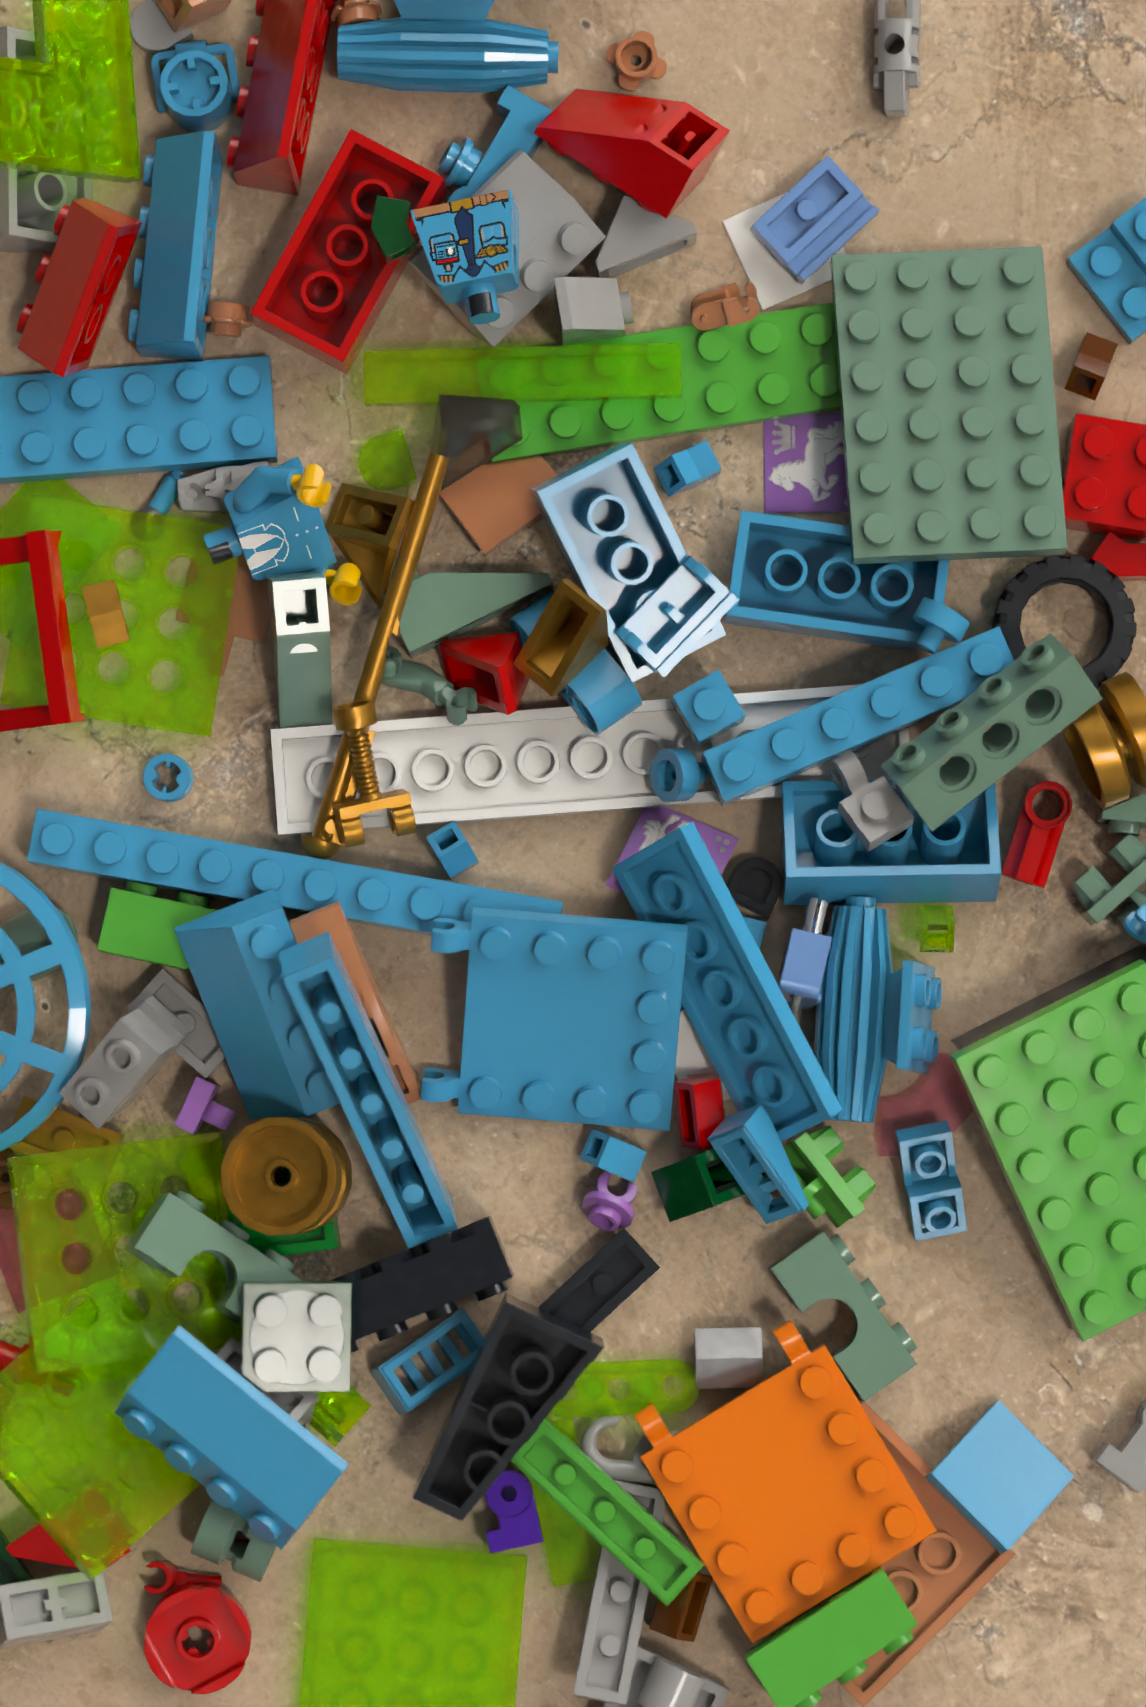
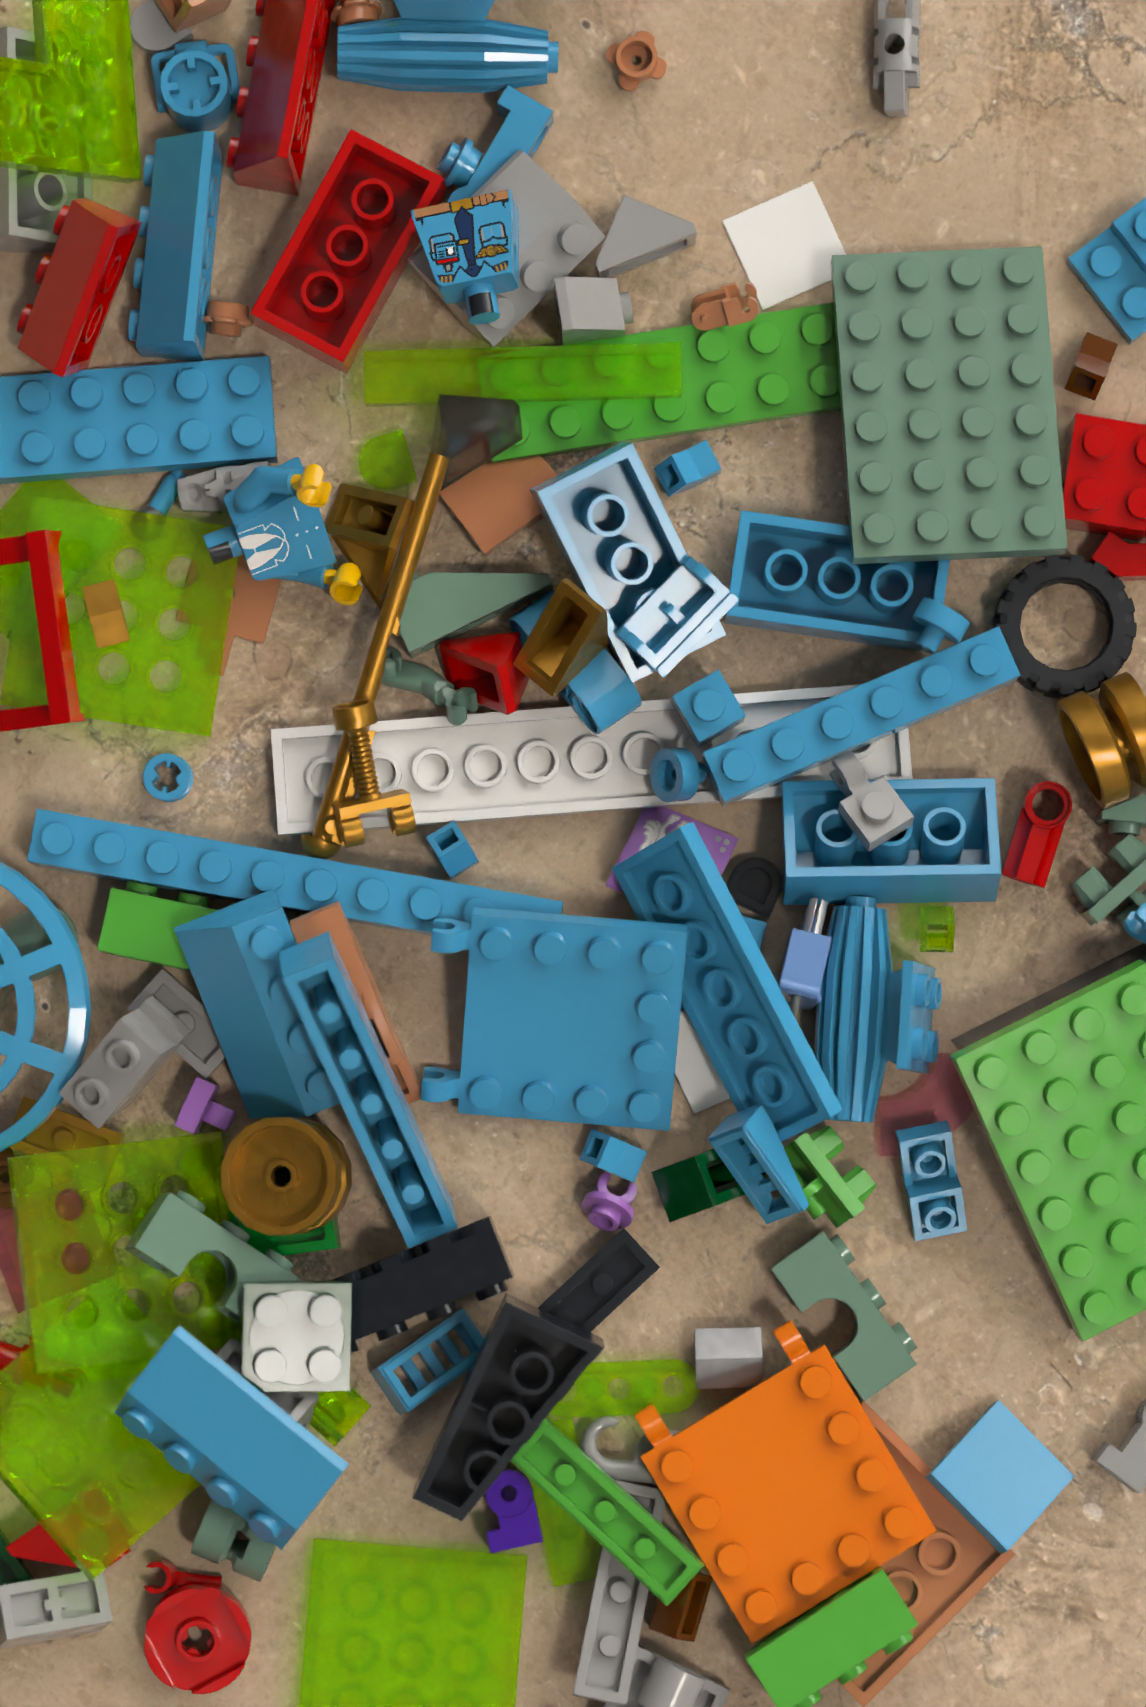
sand green slope [266,571,332,729] -> none
dark green piece [371,195,417,264] -> none
red slope [534,89,730,219] -> none
red piece [674,1072,726,1150] -> none
medium blue plate [750,155,880,285] -> none
sticker [763,413,848,513] -> none
sand green brick [880,633,1103,831] -> none

